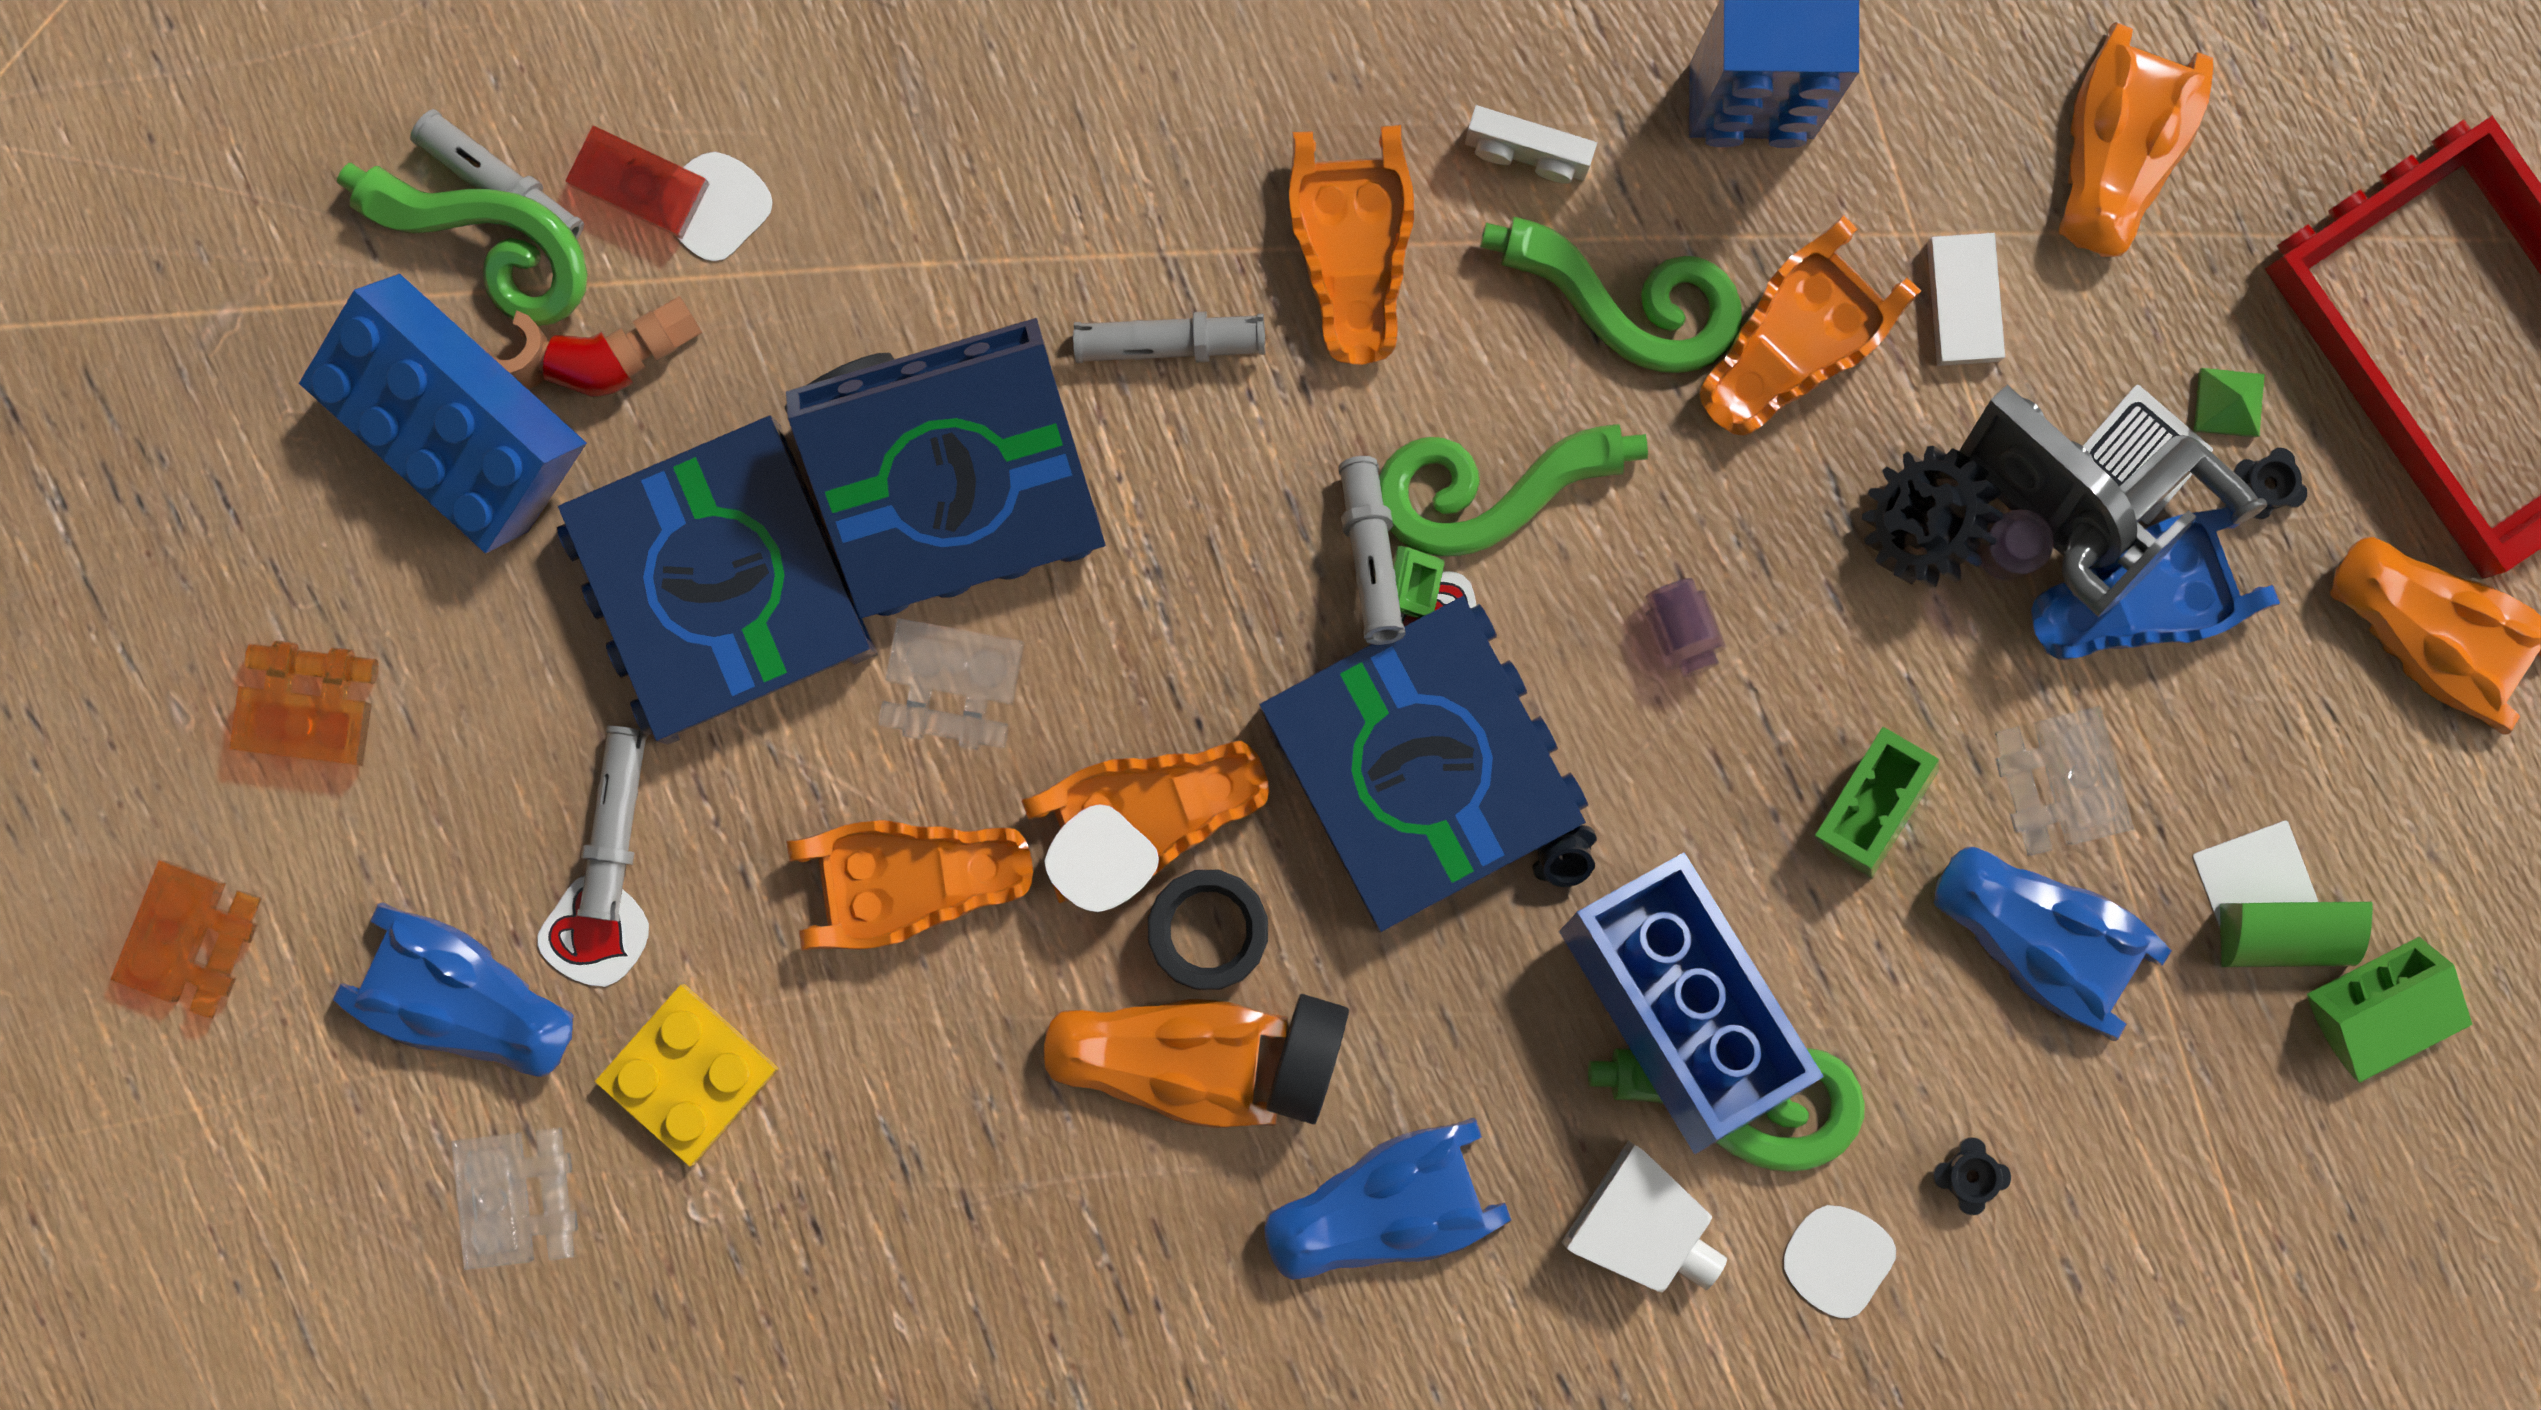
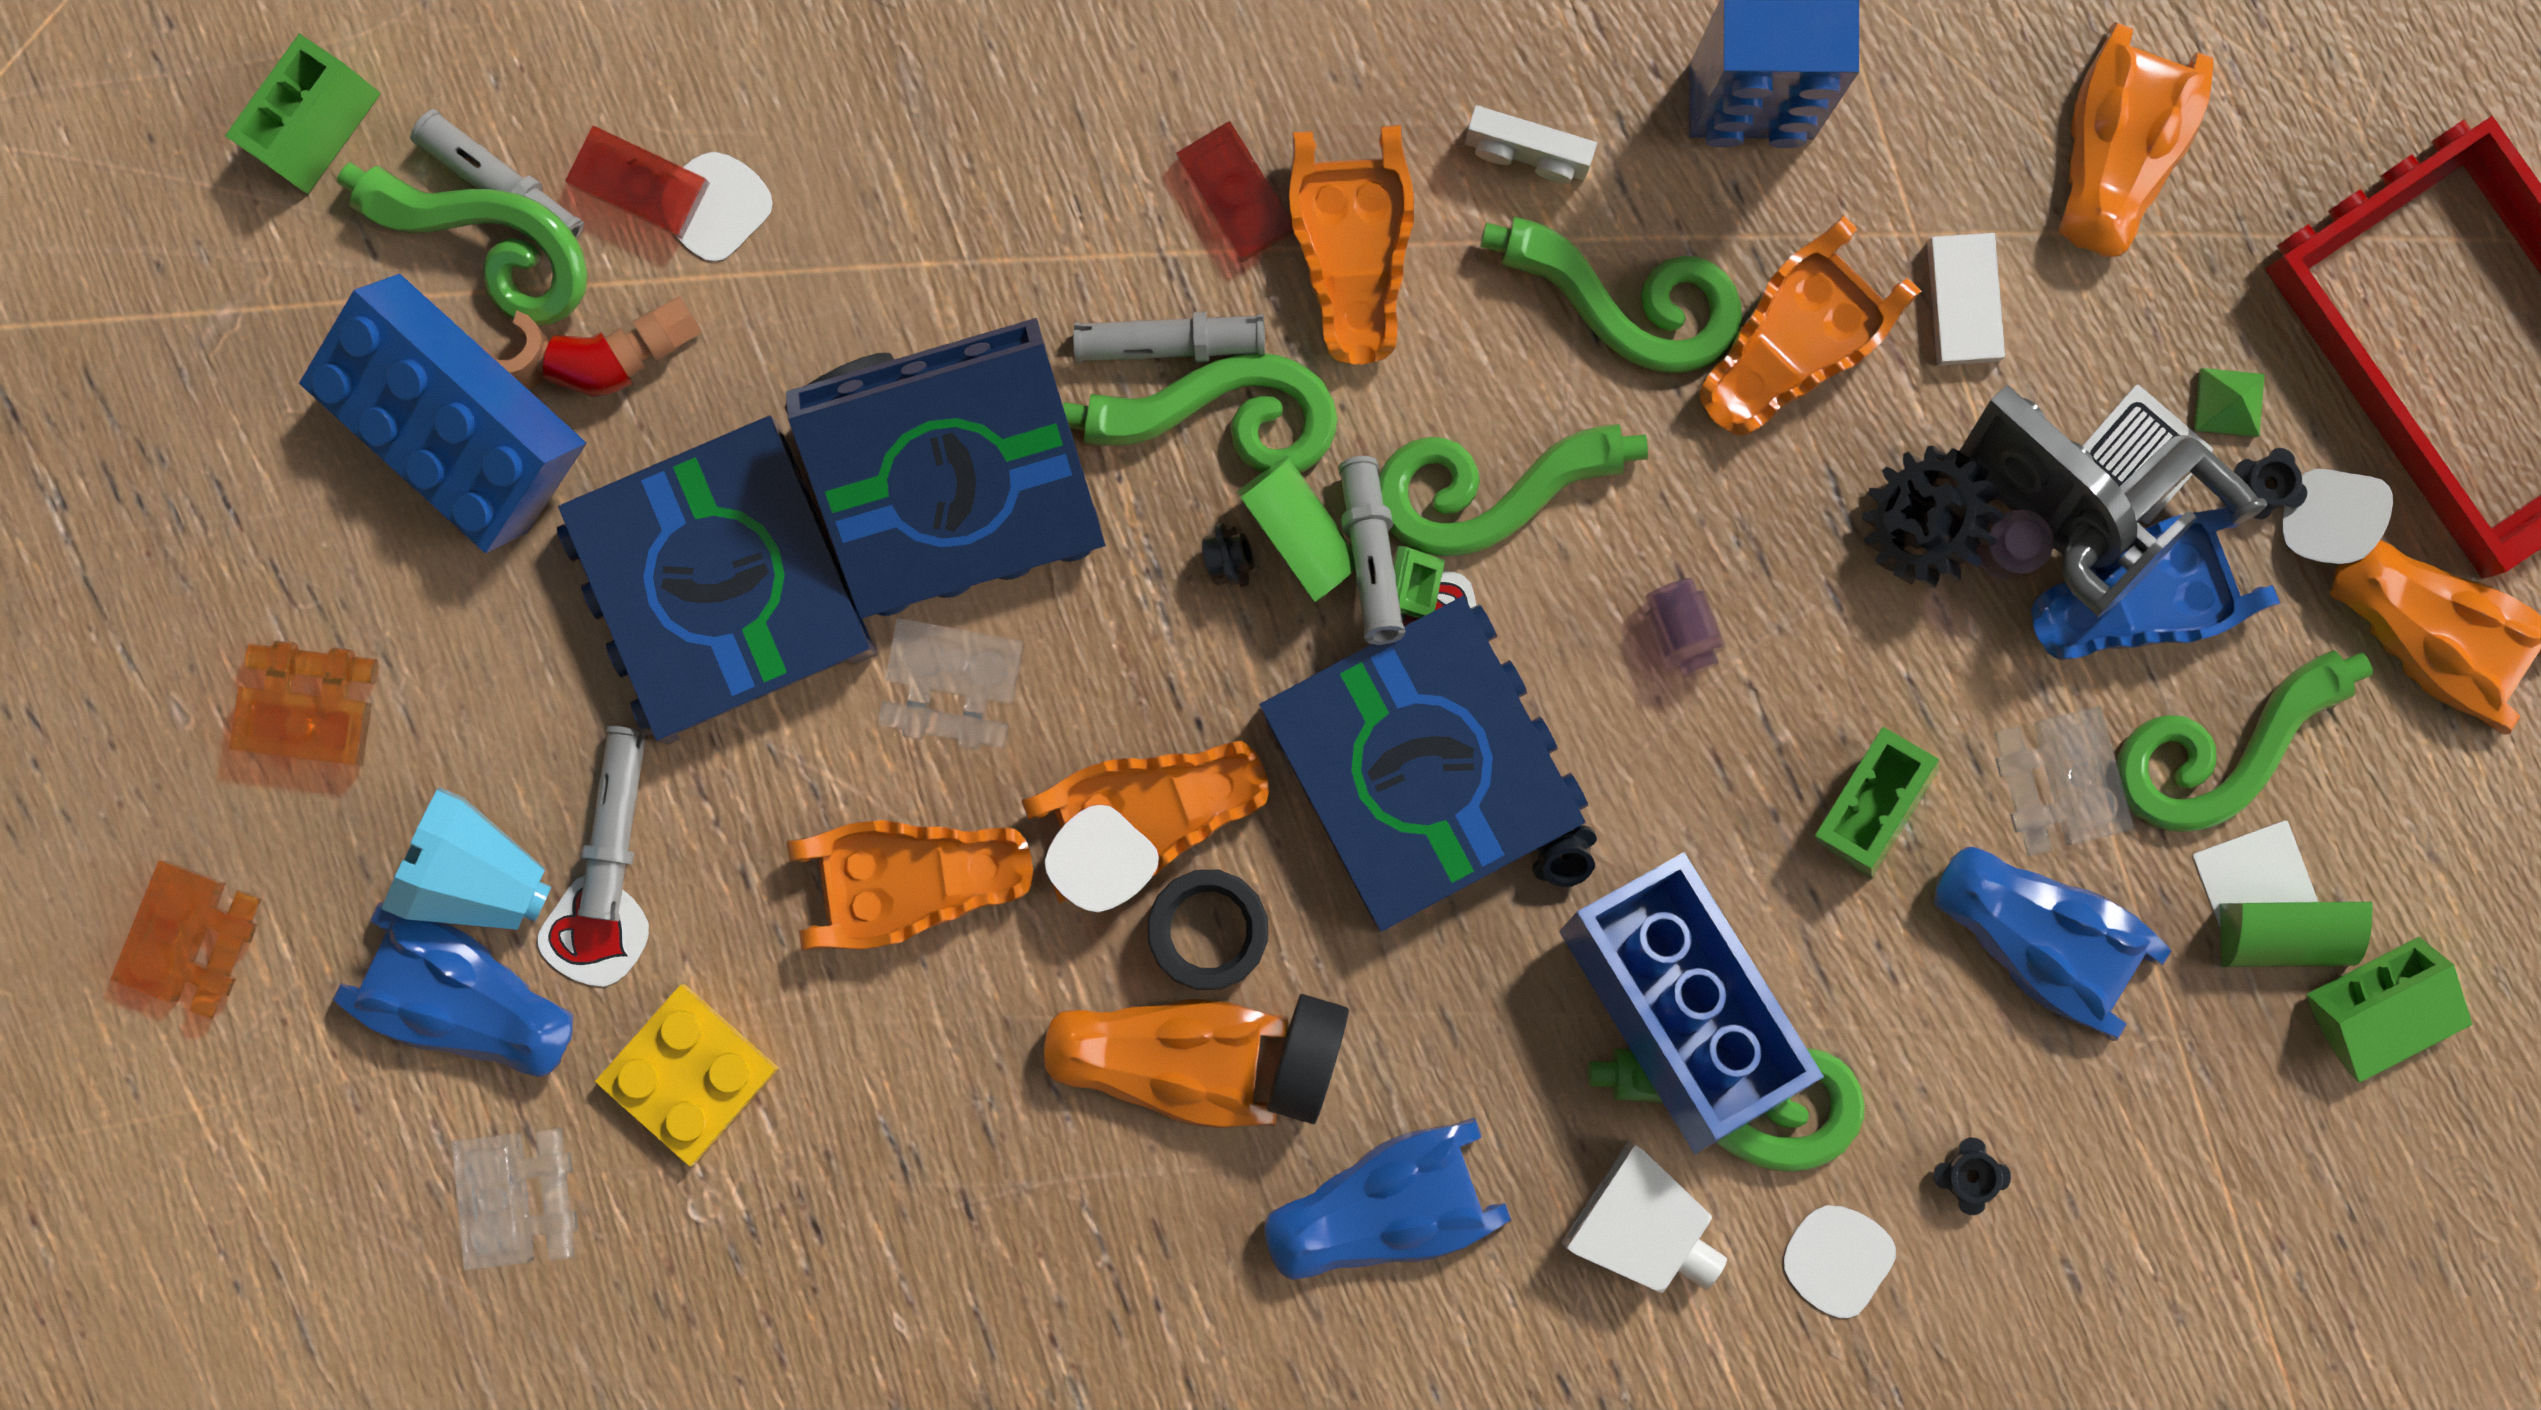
none -> bright green brick [225,33,381,194]
none -> medium azure cone [381,787,551,930]
none -> bright green plant [1063,353,1338,473]
none -> clear red plate [1176,121,1294,263]
none -> black plate [1202,523,1254,587]
none -> bright green brick [1236,456,1355,602]
none -> bright green plant [2116,650,2373,832]
none -> white sticker [2283,469,2393,564]

